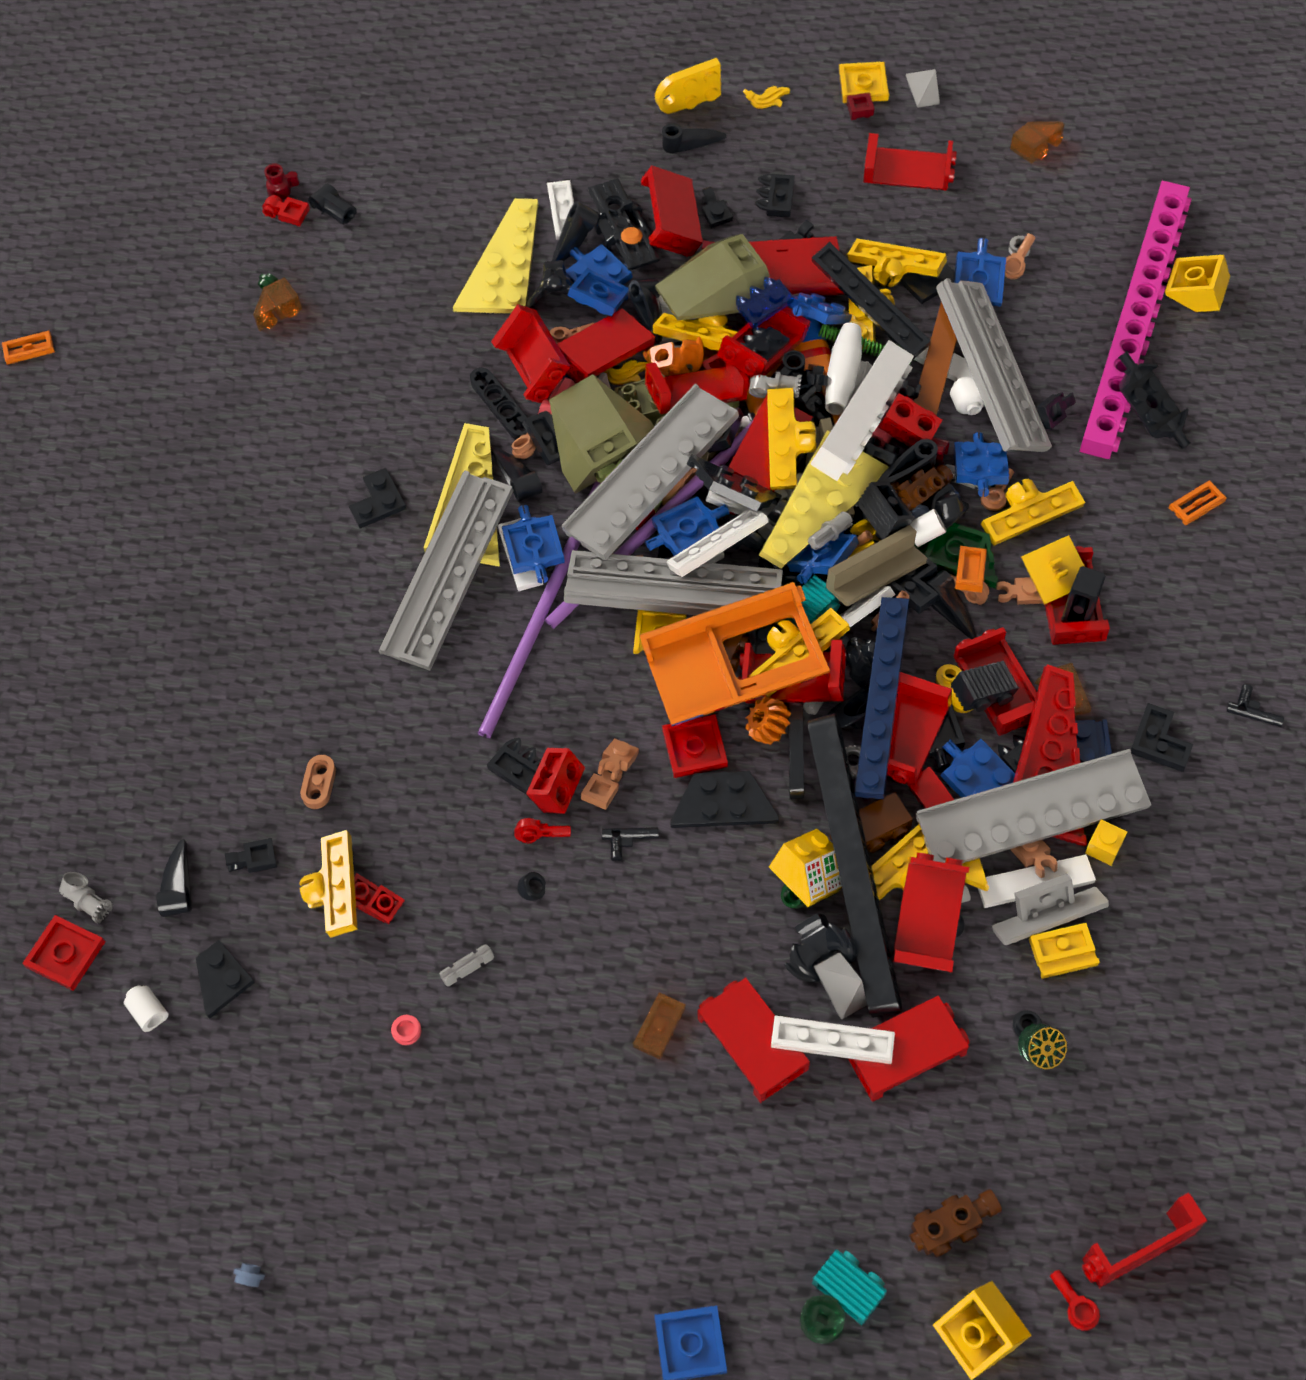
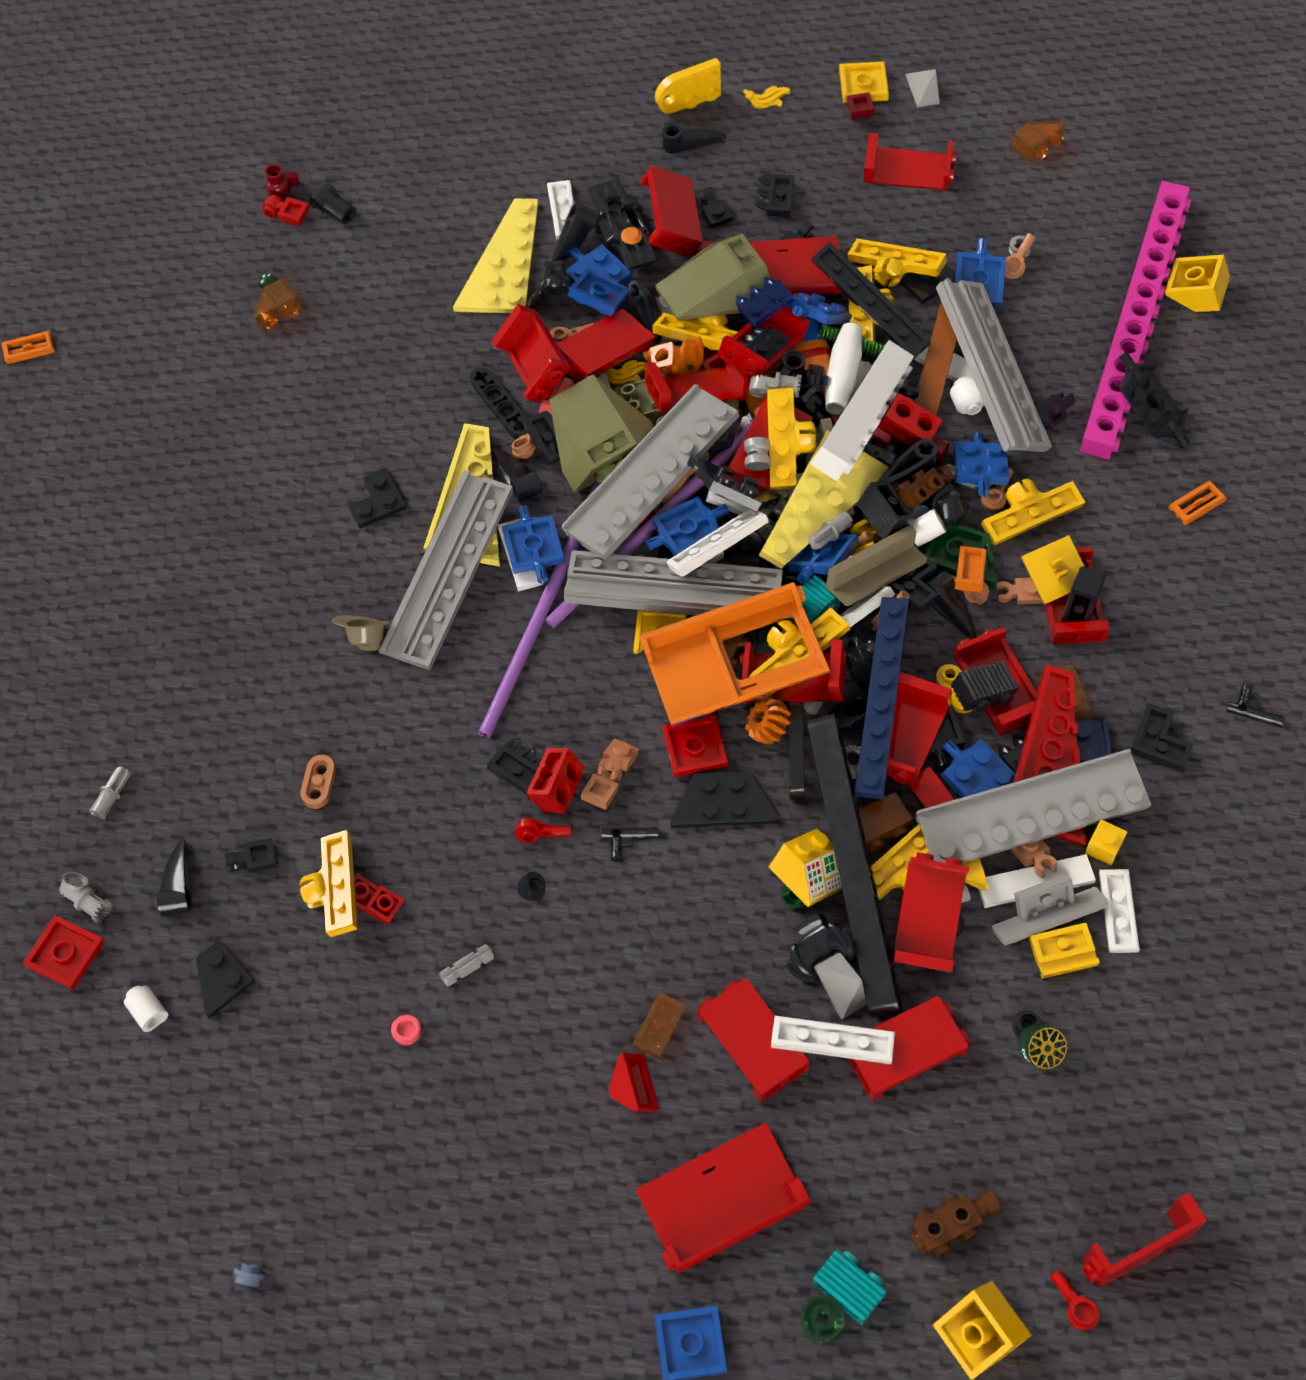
none -> light grey axle [89,766,131,820]
none -> dark tan piece [331,615,390,651]
none -> red slope [609,1053,660,1112]
none -> red door [635,1123,811,1274]
none -> light grey wheel [744,437,771,471]
none -> white tile [1099,869,1140,953]

